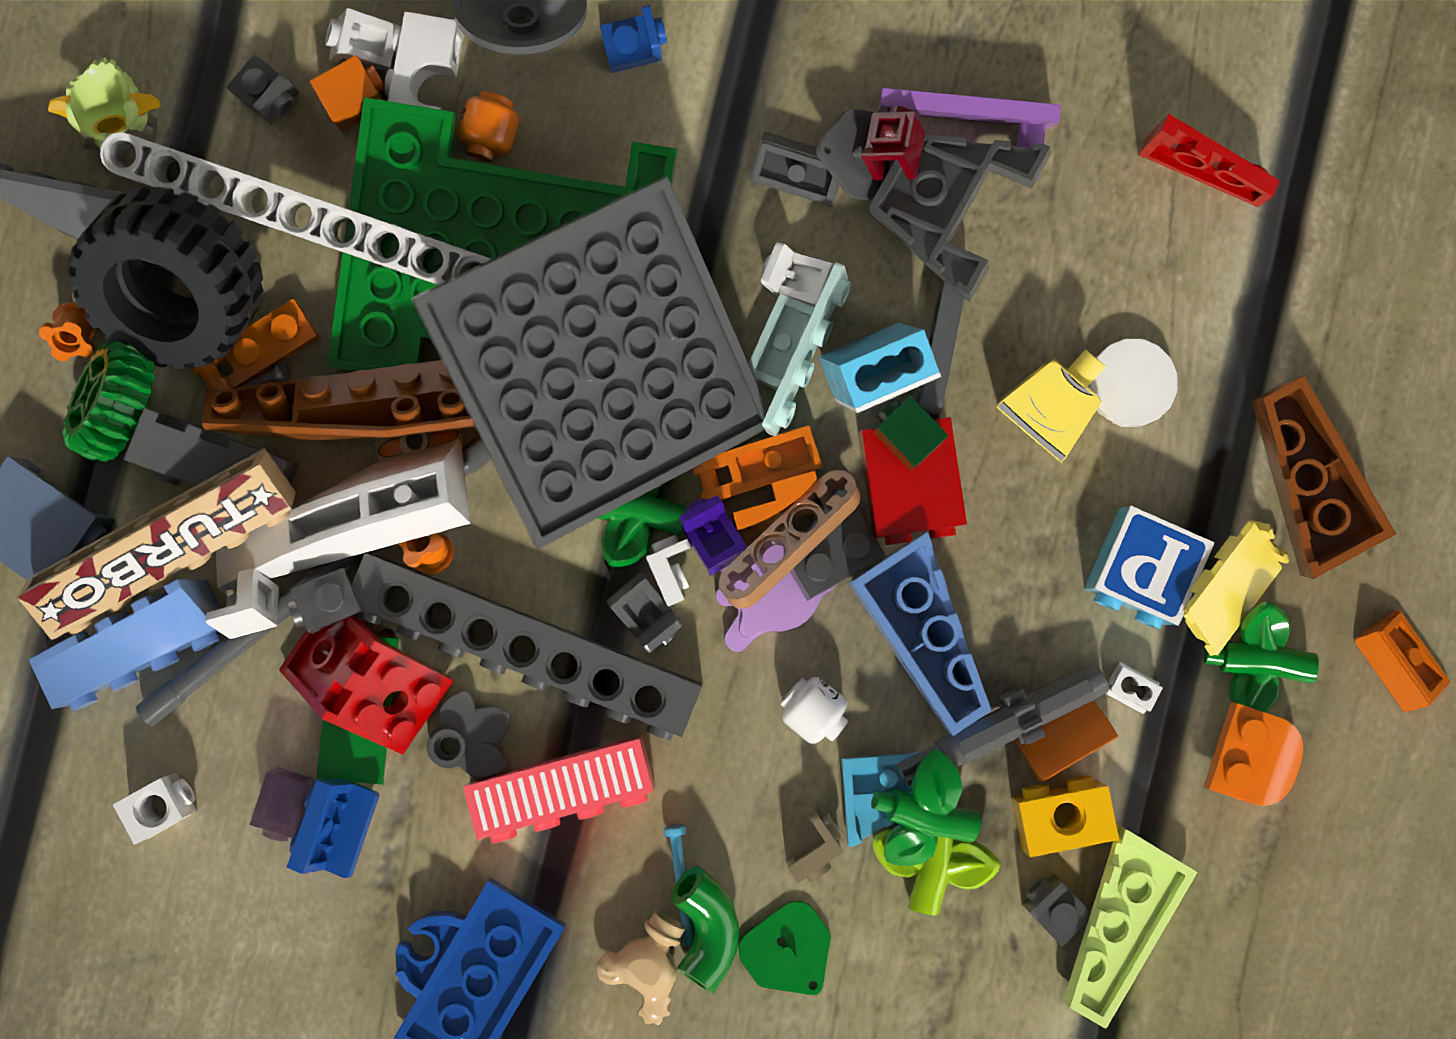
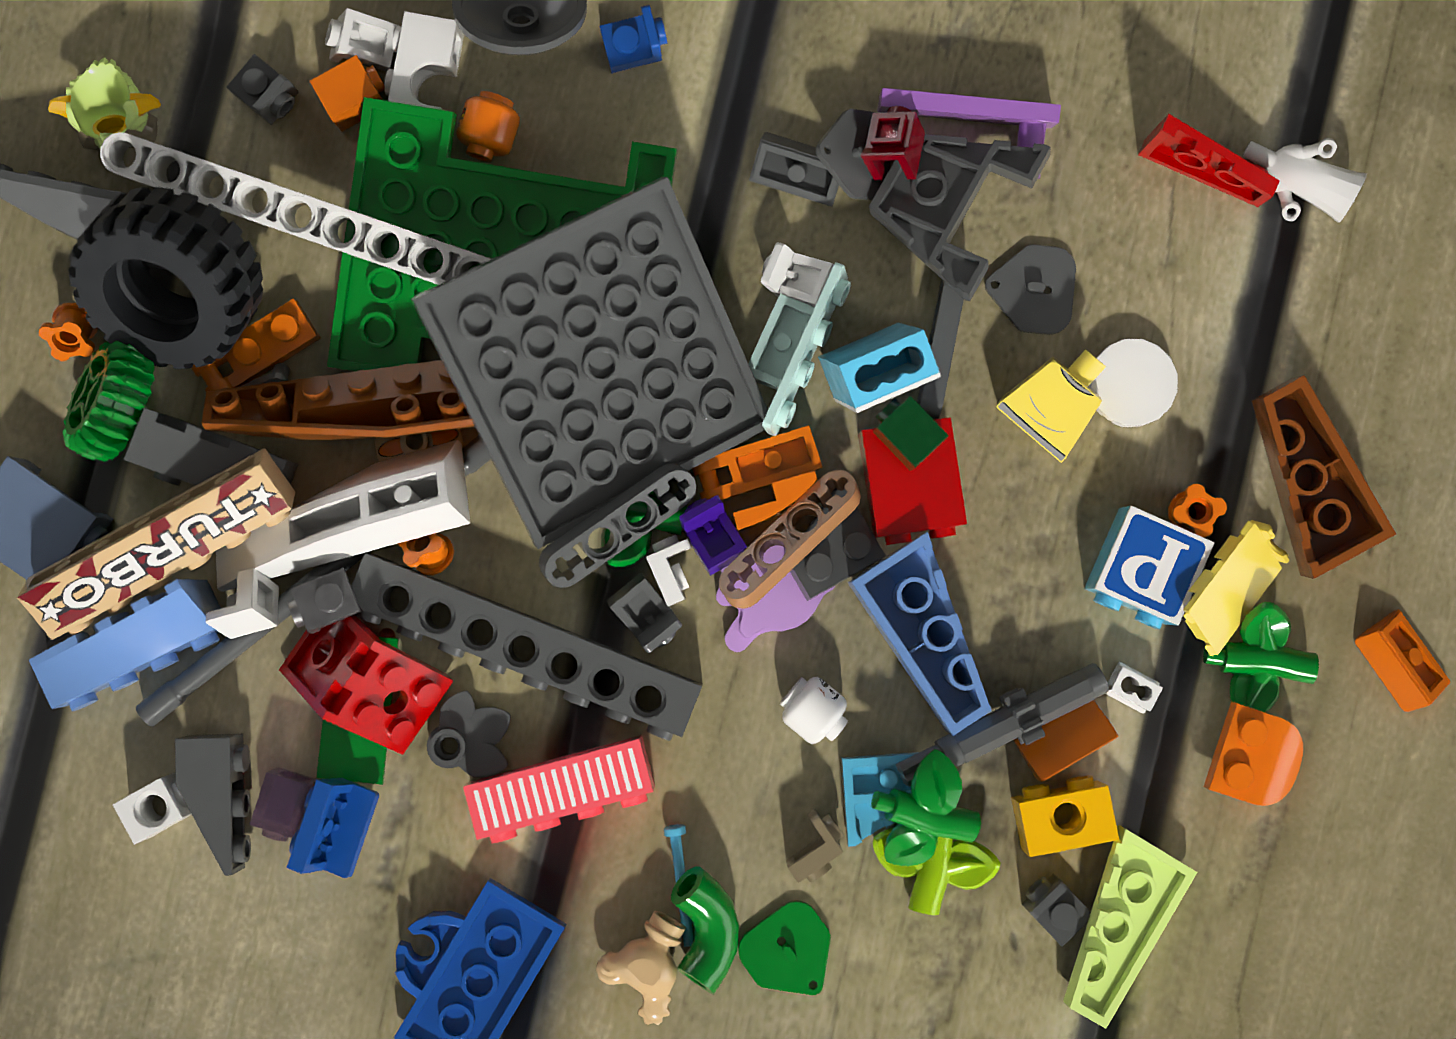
none -> dark grey slope [175,734,251,876]
none -> dark grey beam [539,463,696,588]
none -> dark grey piece [984,245,1076,335]
none -> orange brick [1168,484,1227,537]
none -> white piece [1242,138,1367,223]

